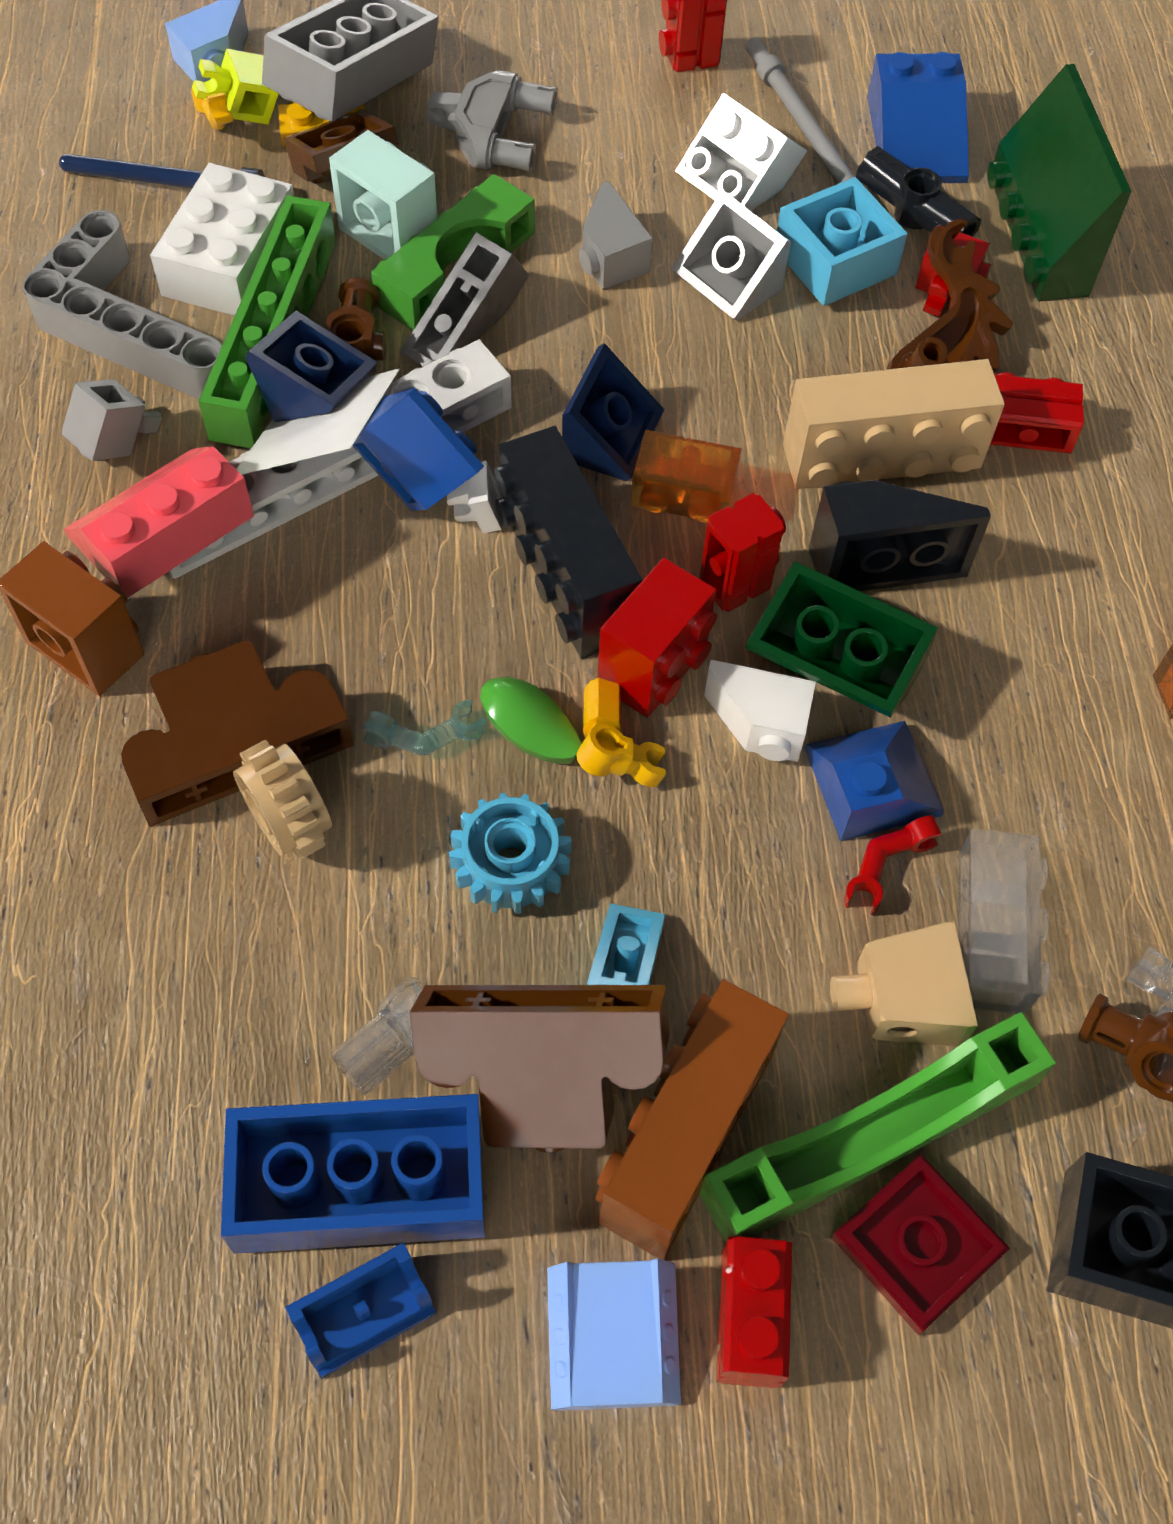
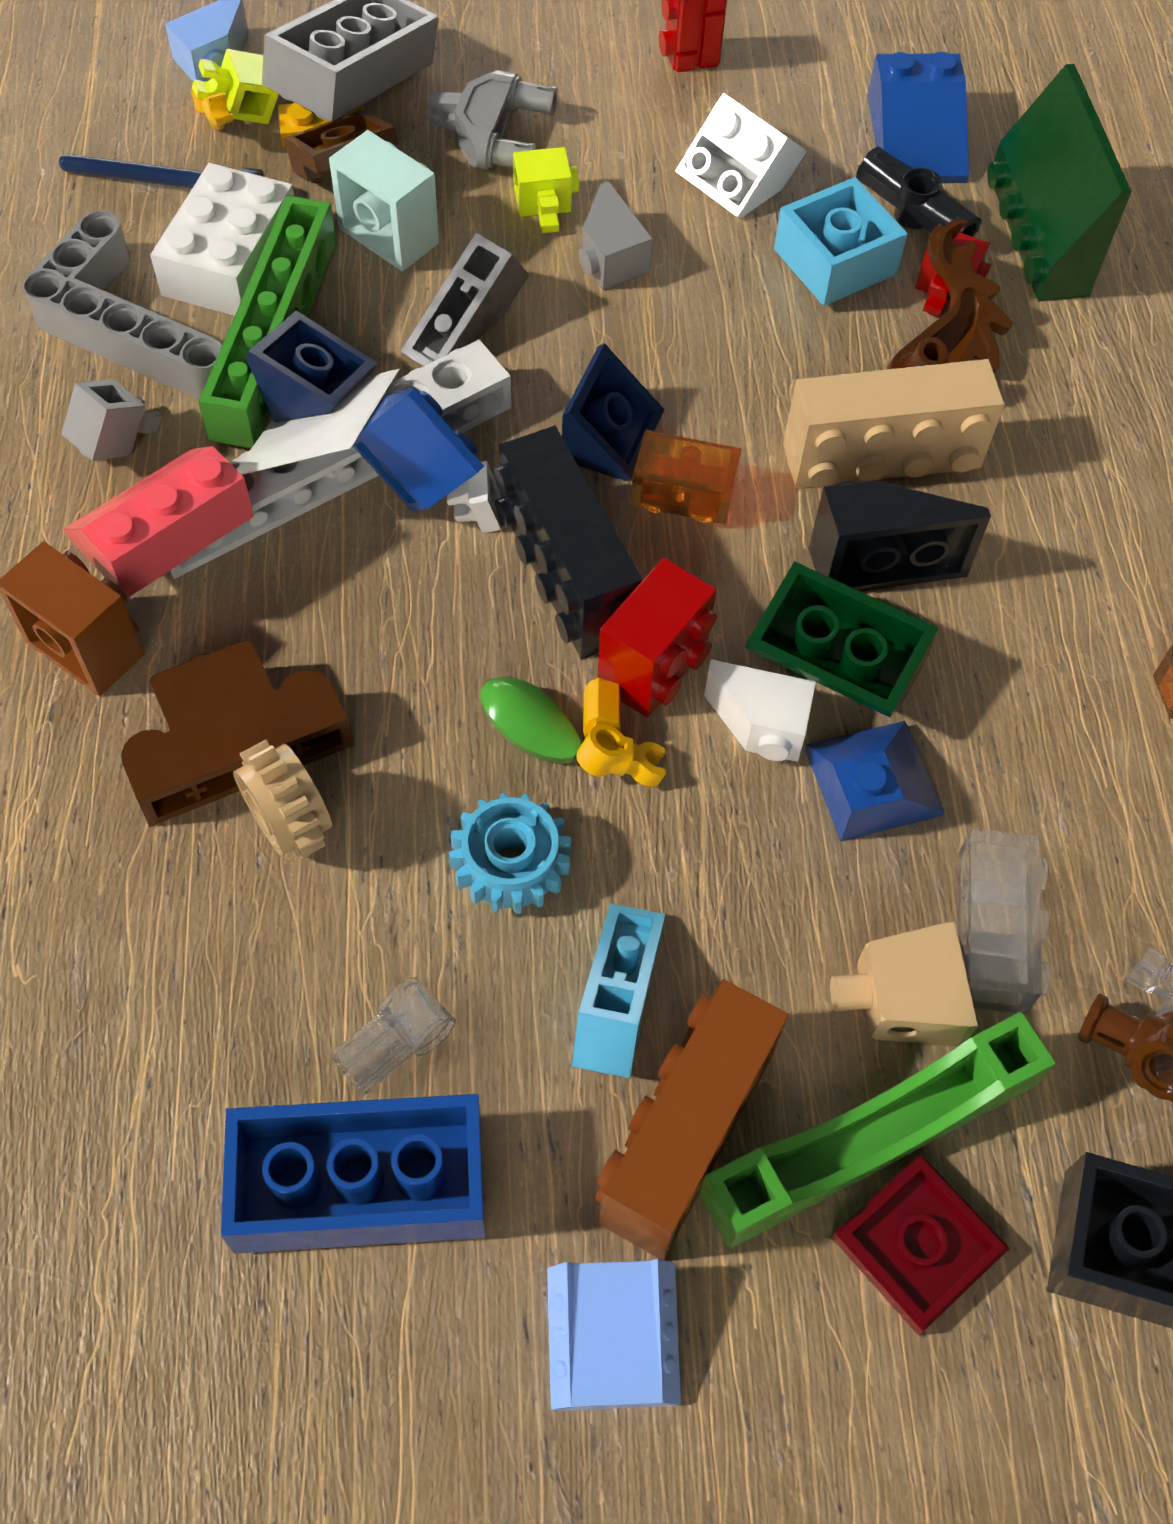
blue hinge [285,1242,436,1379] -> none
reddish brown connector [325,277,386,373] -> none
clear light blue arm [362,700,486,756] -> none
bright green arch [371,174,535,330] -> none
brick [410,985,670,1153] -> none
light grey slope [671,190,791,320] -> none
red brick [699,493,786,612] -> none
red brick [716,1236,792,1388] -> none
light grey bar [746,37,855,184] -> none
red arm [844,815,942,916] -> none
red brick [990,372,1084,454] -> none
none -> neon yellow brick [513,147,579,233]

